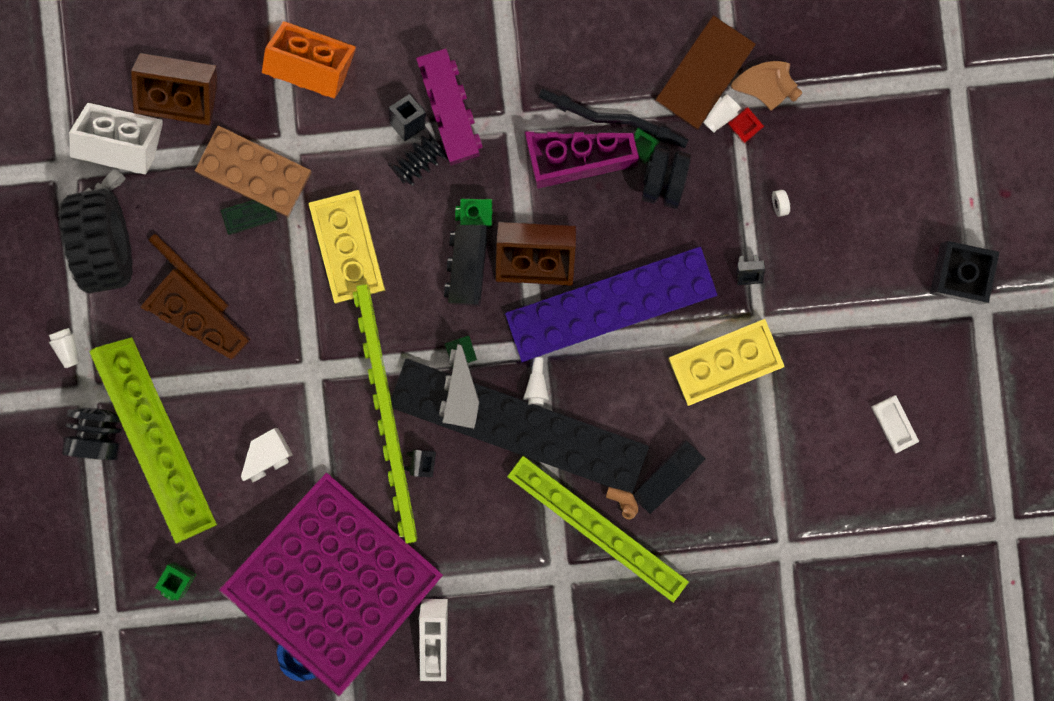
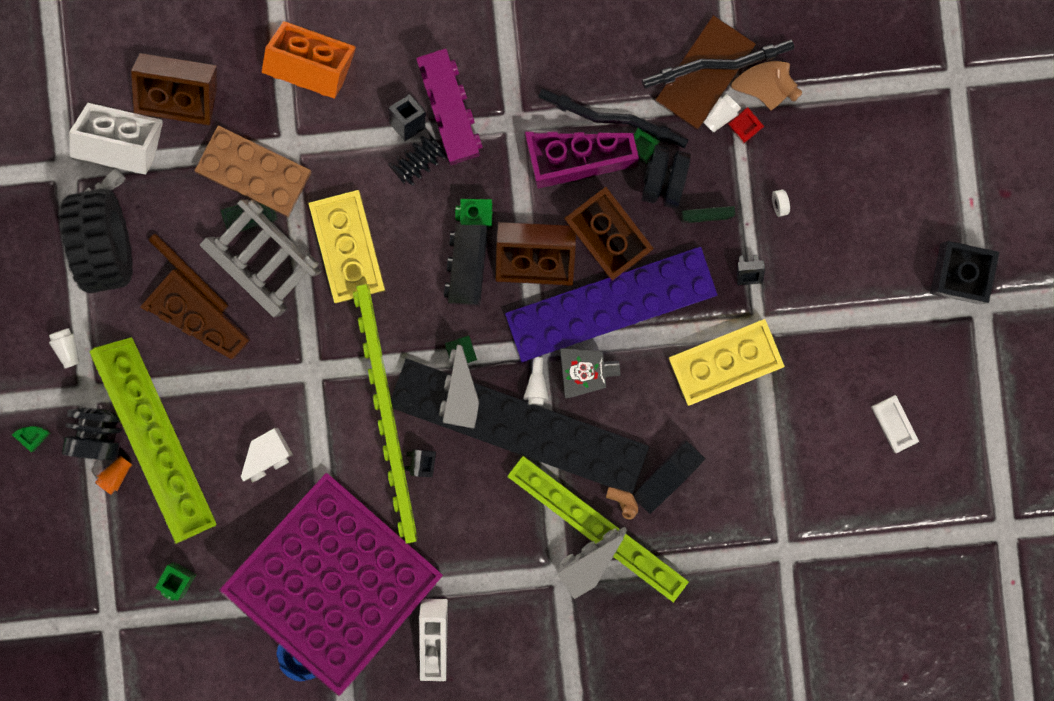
none -> green tile [12,426,51,452]
none -> orange cone [95,456,132,495]
none -> light grey fence [200,199,322,318]
none -> light grey slope [557,527,627,599]
none -> dark grey torso [560,349,620,398]
none -> reddish brown slope [564,187,654,281]
none -> black bar [642,39,794,89]
none -> clear green tile [680,206,736,223]

